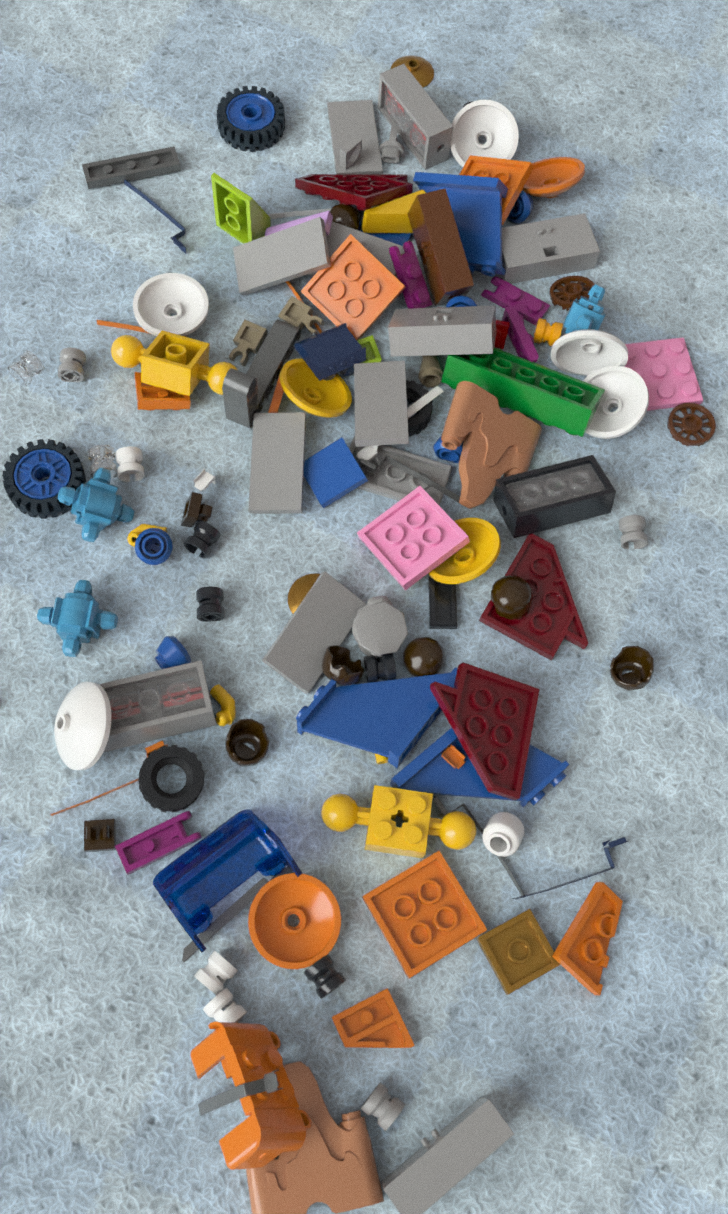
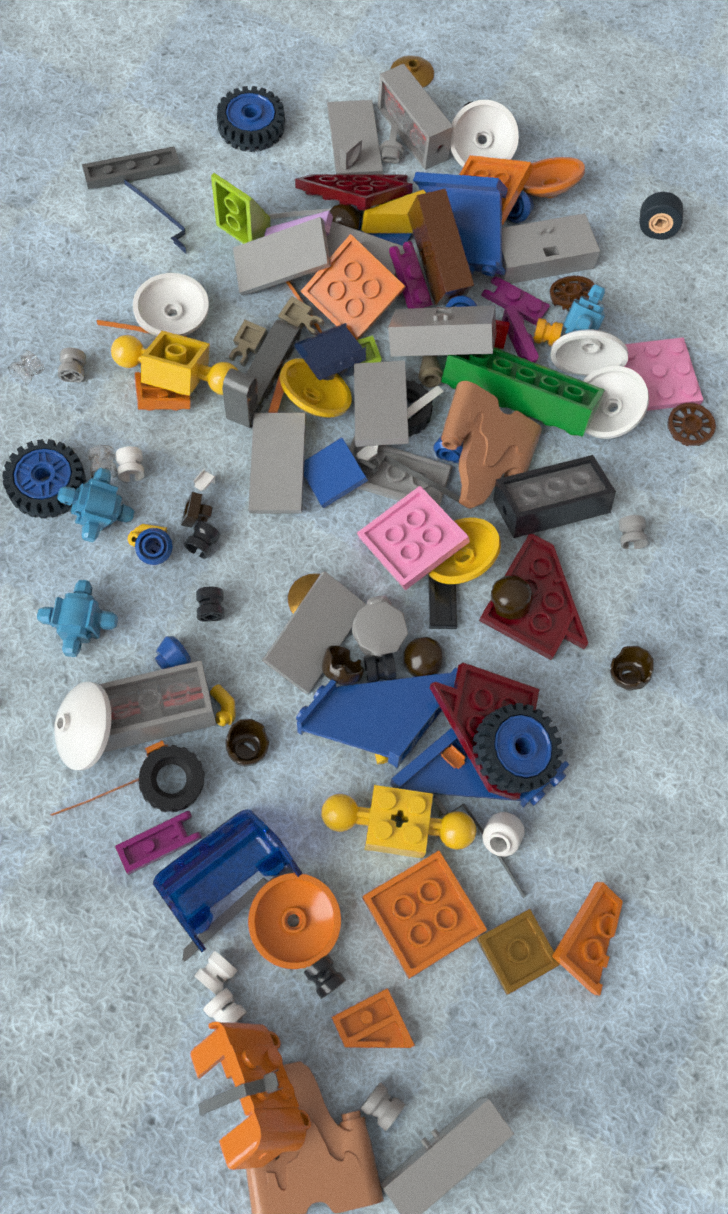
dark brown tile [84,819,116,852] -> none
dark blue piece [512,837,628,899] -> none
none -> wheel [473,703,563,793]
none -> black wheel [639,192,683,240]

